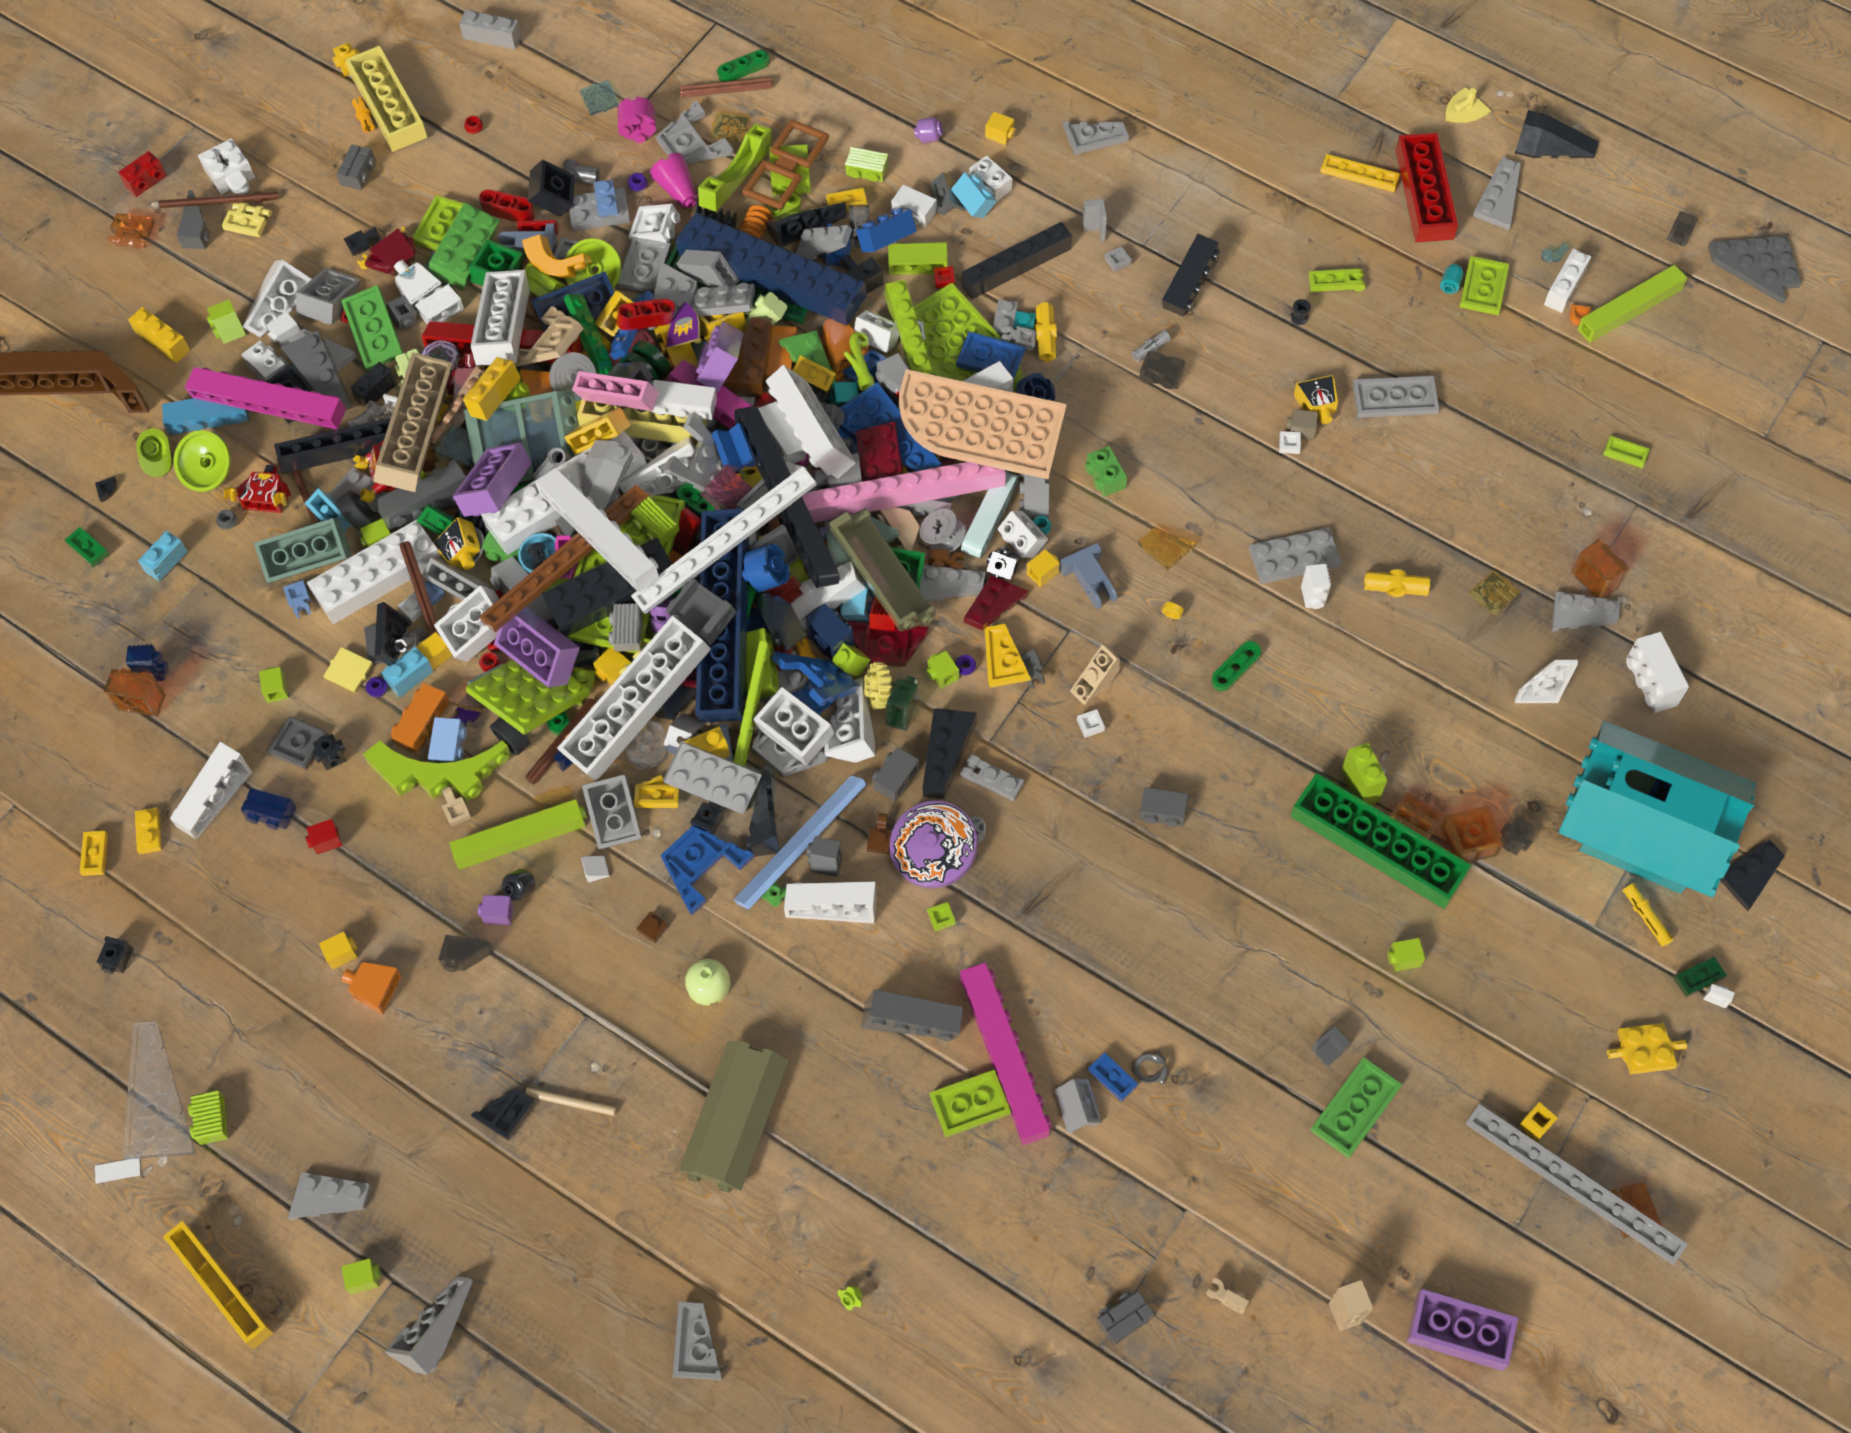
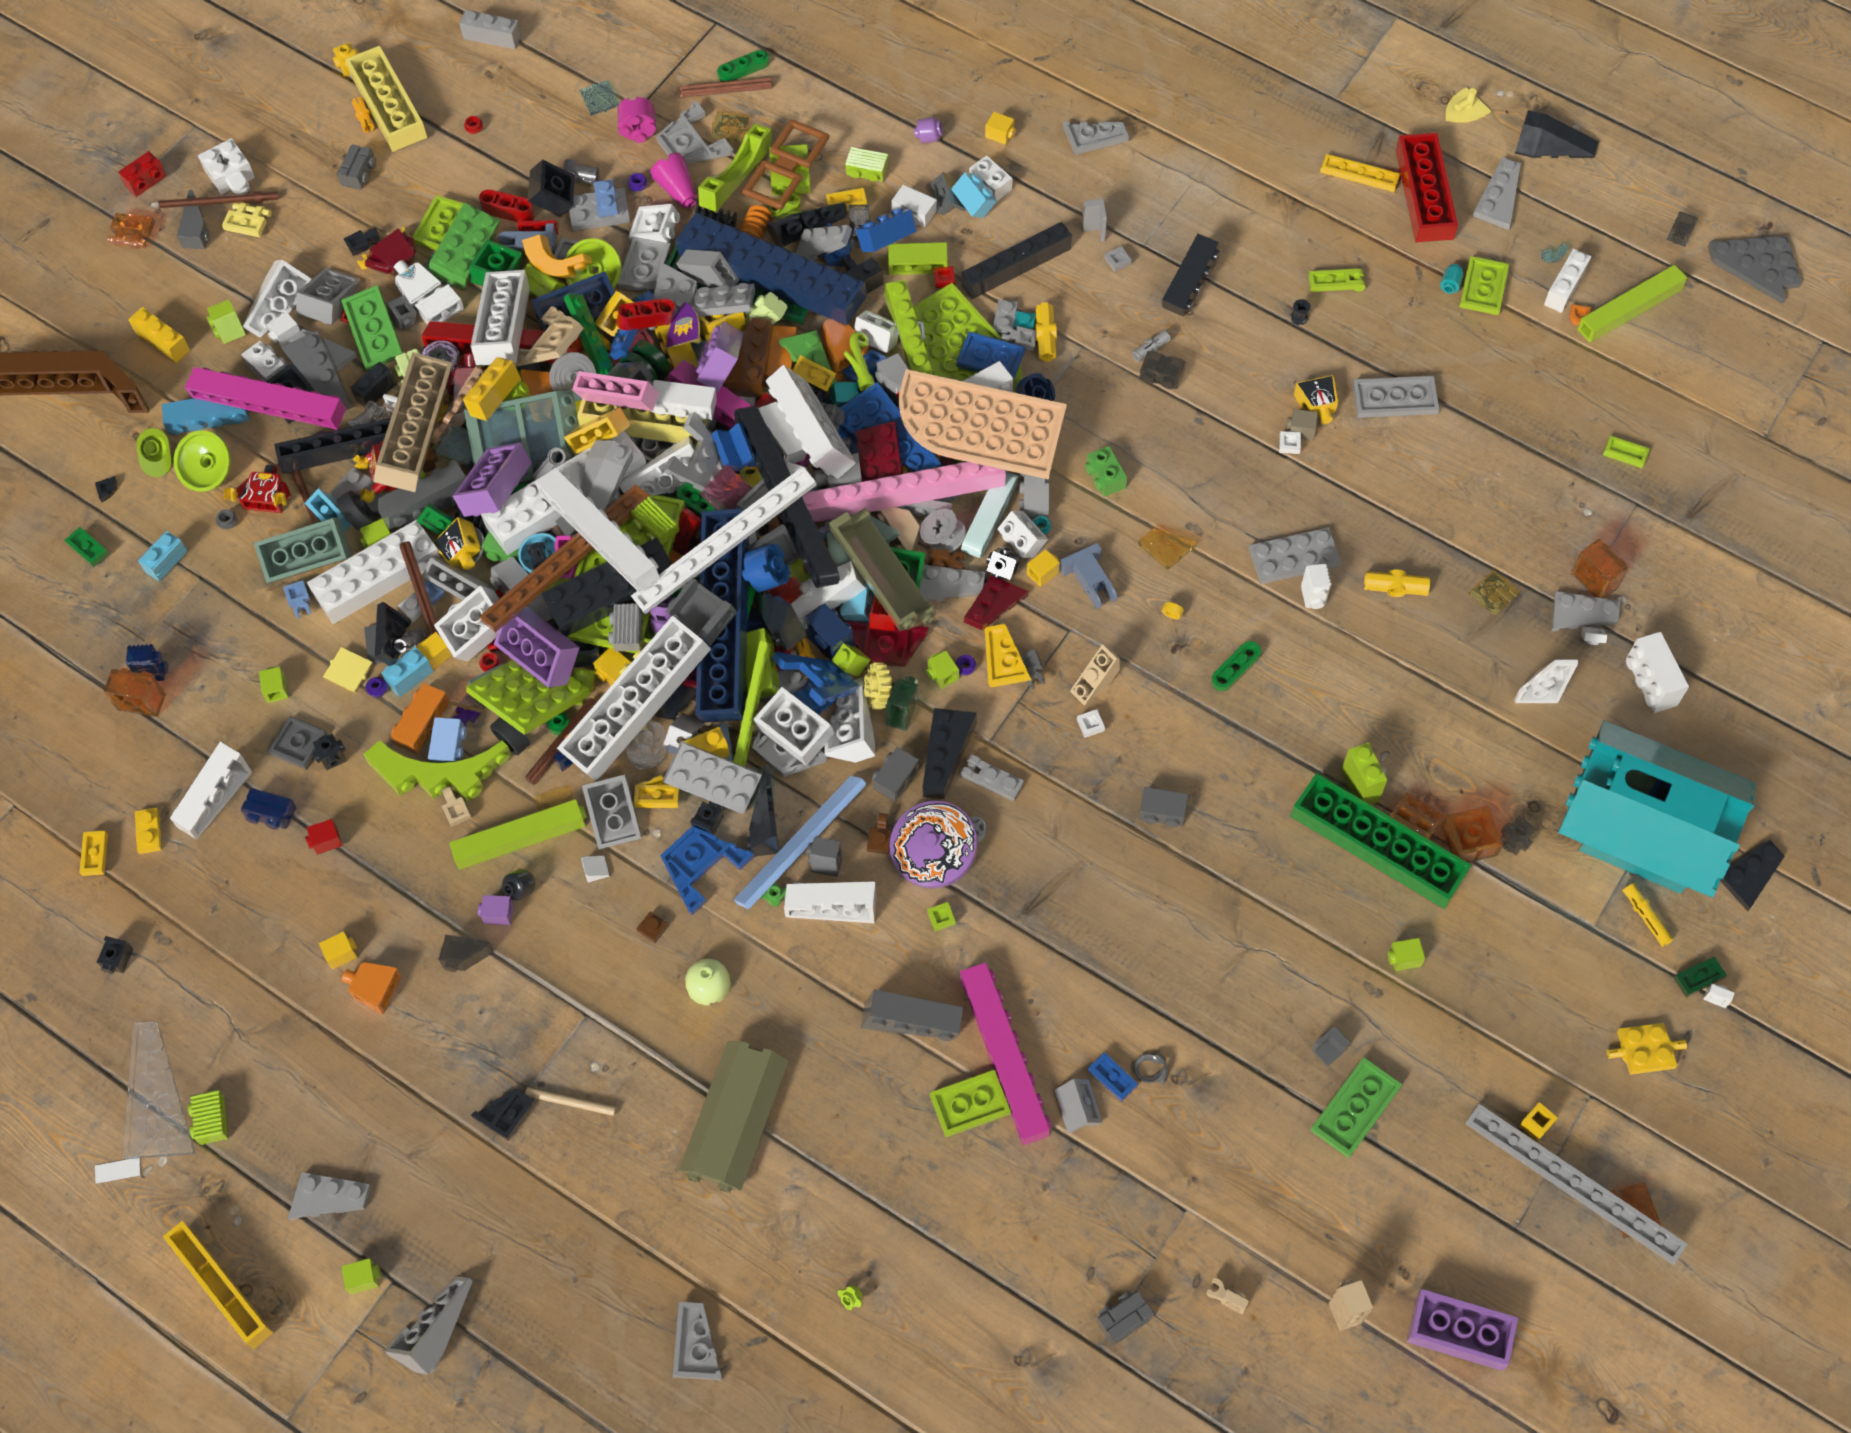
none -> white plate [1581,627,1607,645]

